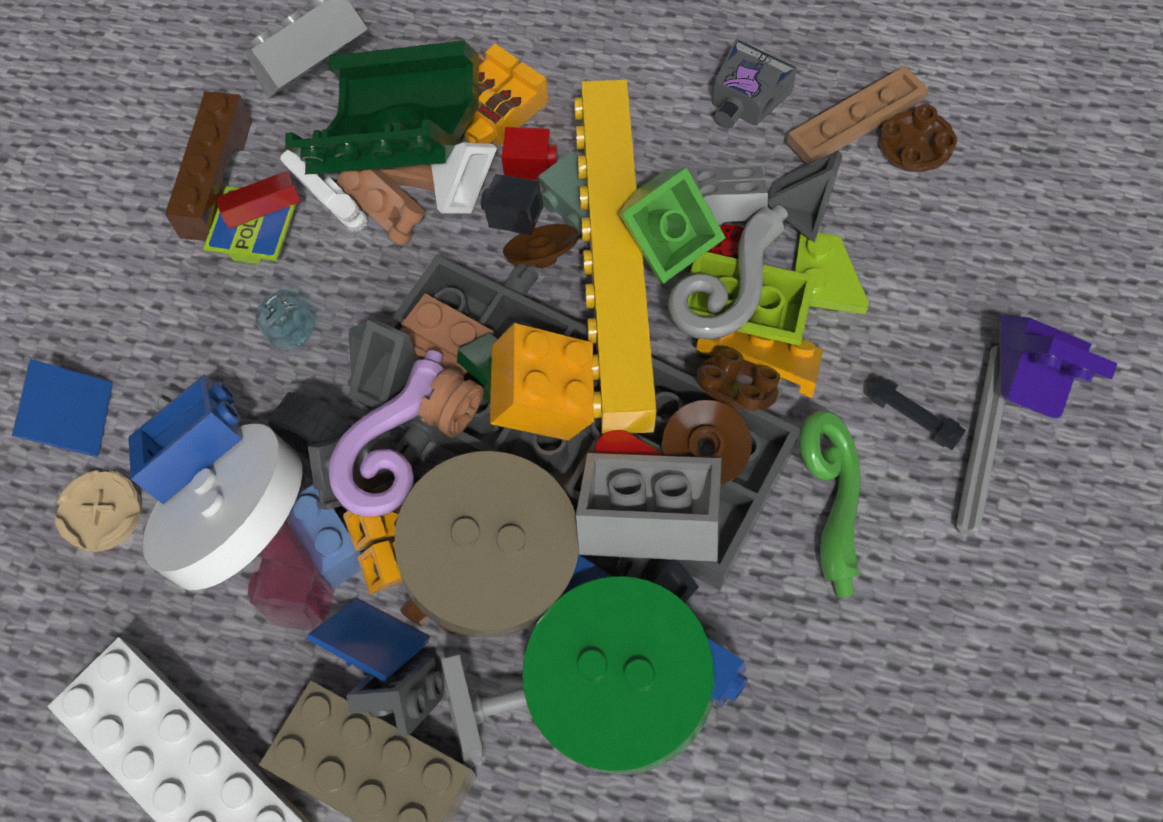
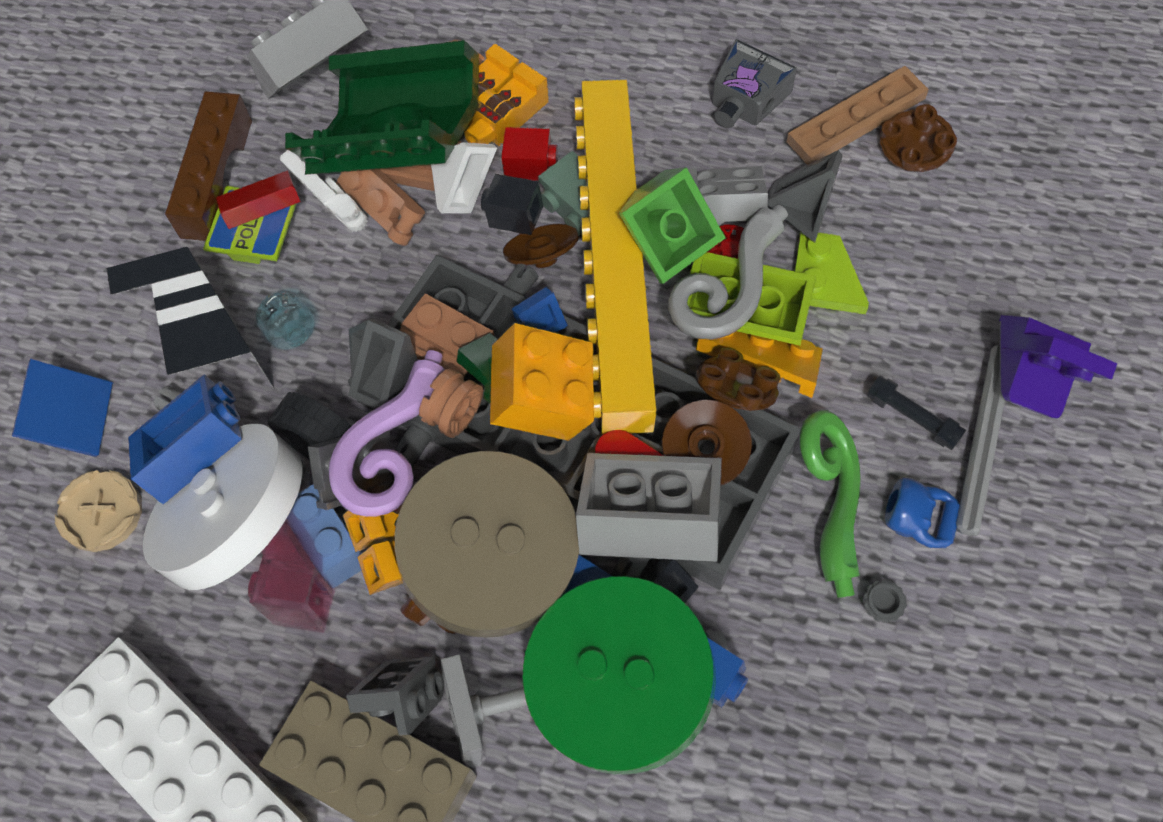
blue piece [307,599,430,682] -> none
none -> black sticker [106,247,274,389]
none -> blue tile [512,287,568,333]
none -> dark grey piece [862,580,907,623]
none -> blue piece [885,478,960,548]

